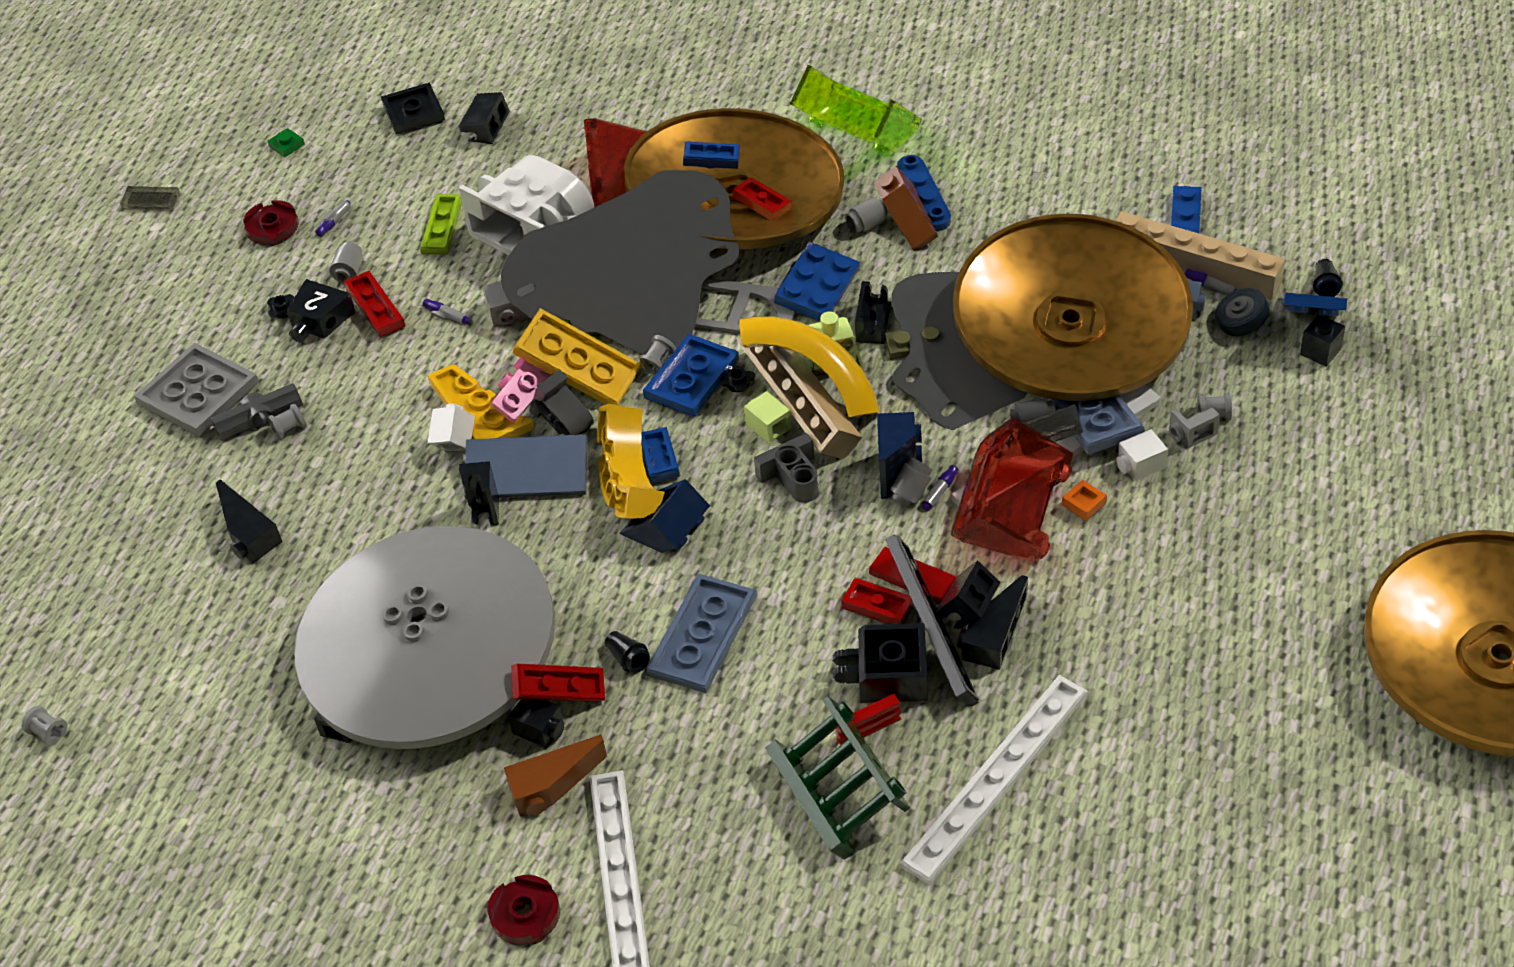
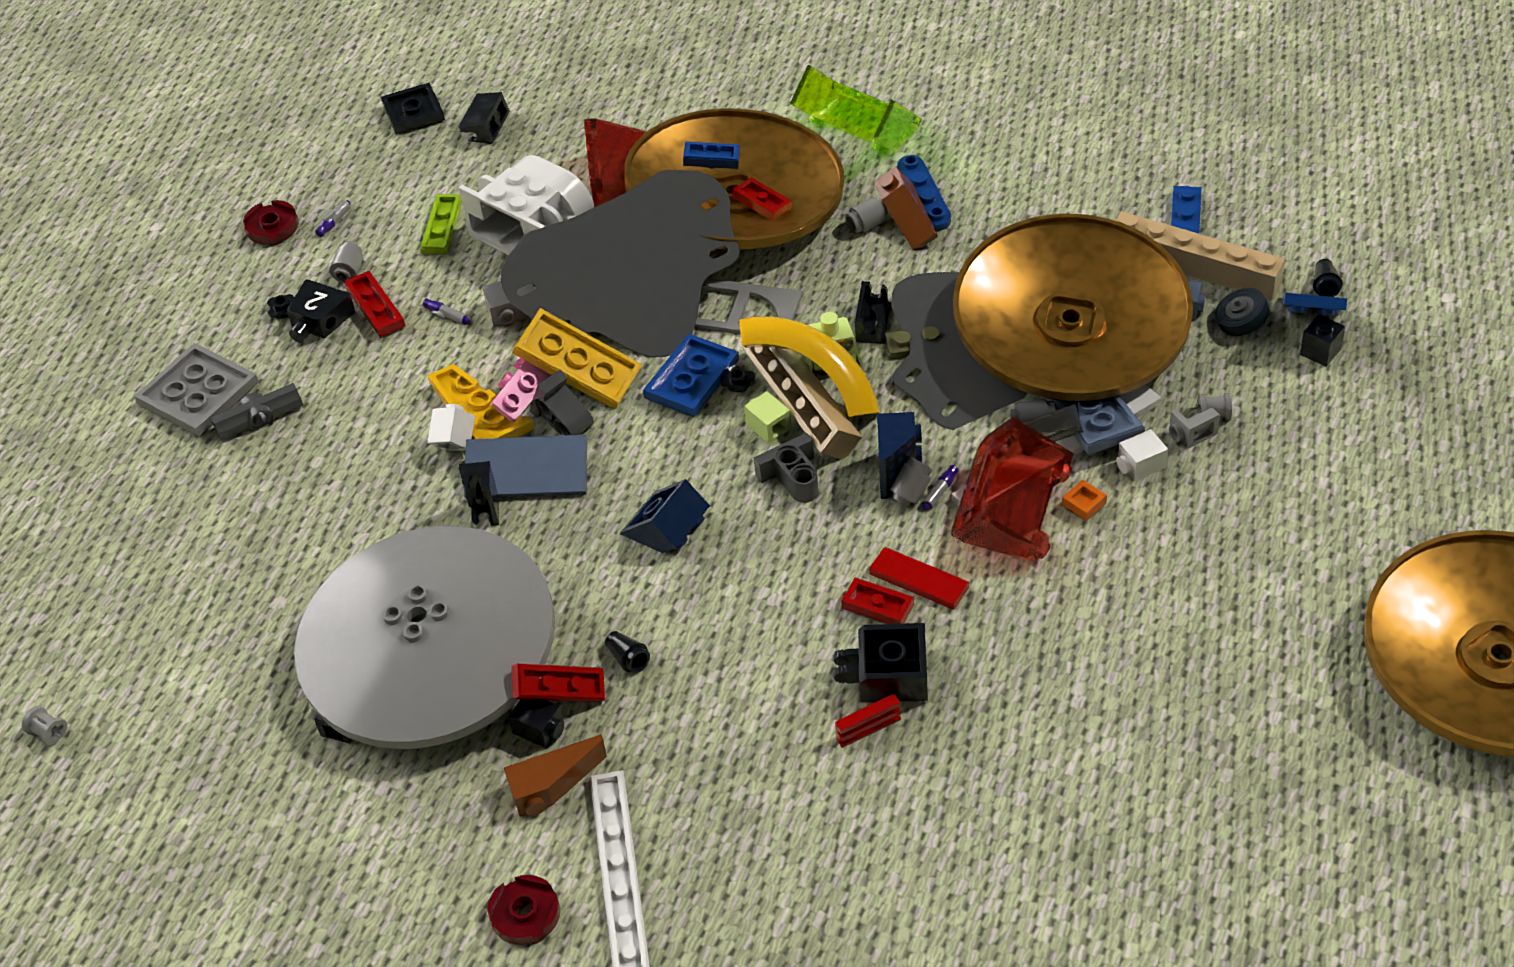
clear smoke tile [120,186,180,211] -> none
black slope [216,479,282,564] -> none
green plate [267,128,305,158] -> none
light grey bush [267,404,307,440] -> none
yellow brick [597,404,665,519] -> none
light grey bush [640,335,676,373] -> none
blue plate [641,427,680,484] -> none
sand blue tile [646,574,757,693] -> none
dark green fence [765,696,910,860] -> none
blue plate [774,242,861,321] -> none
tile [885,534,979,707] -> none
white tile [900,675,1088,886] -> none
black hinge [935,560,1001,629] -> none
black slope [957,575,1028,670] -> none
light grey piece [1185,268,1238,295] -> none

